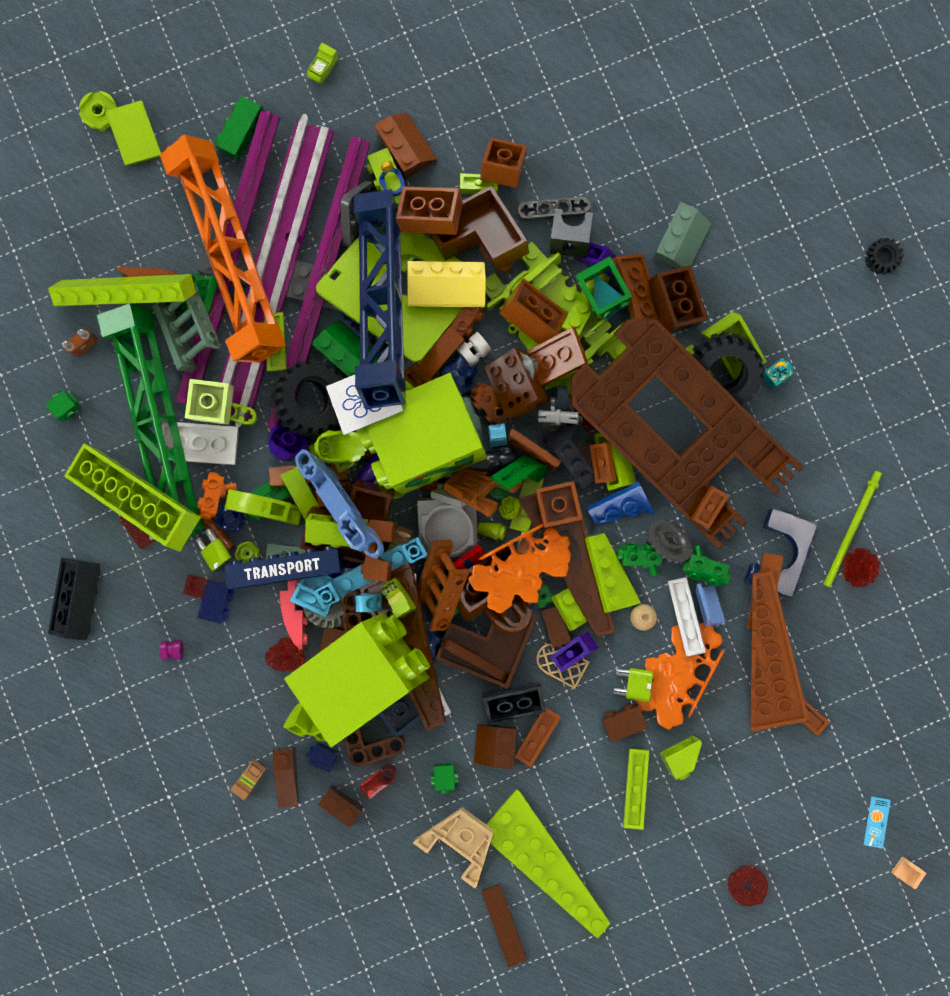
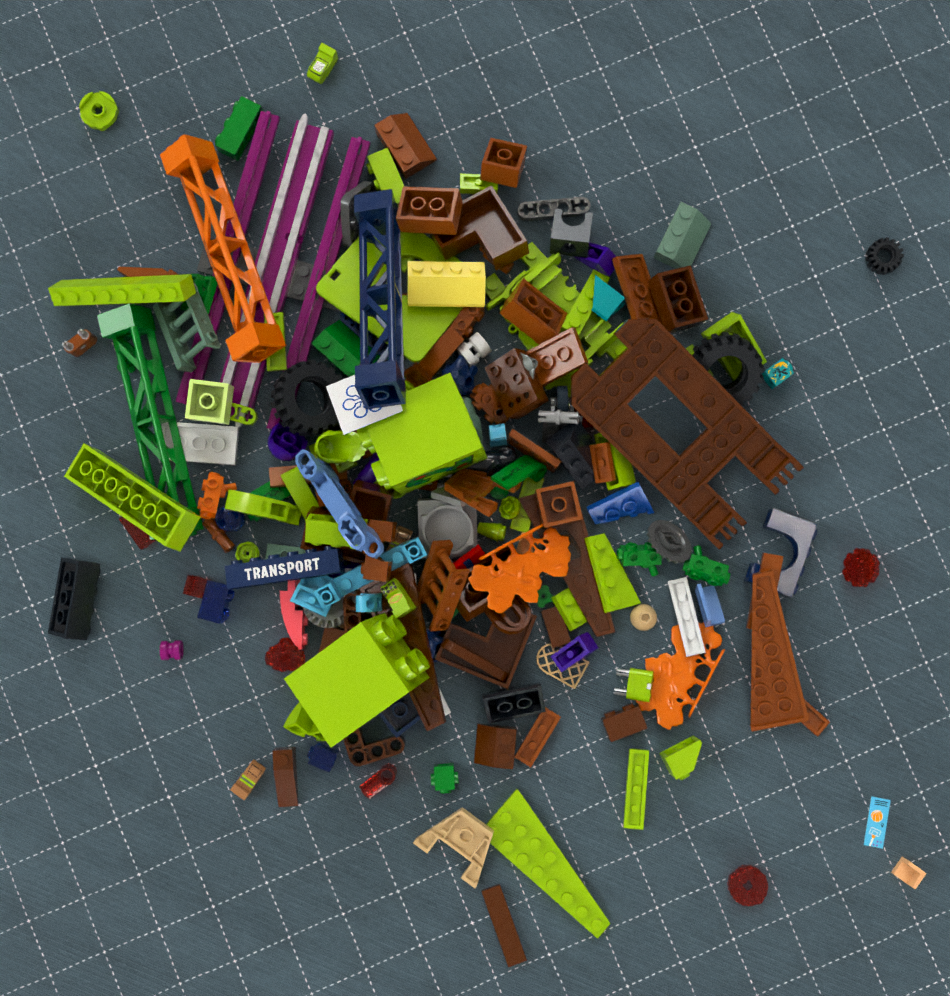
green brick [45,390,81,422] -> none
lime tile [105,100,161,167] -> none
lime piece [196,529,232,572] -> none
reddish brown brick [318,785,364,828] -> none
blue piece [379,161,405,196] -> none
green window [576,256,632,319] -> none
dark orange plate [691,485,729,529] -> none
lime bar [823,471,882,588] -> none

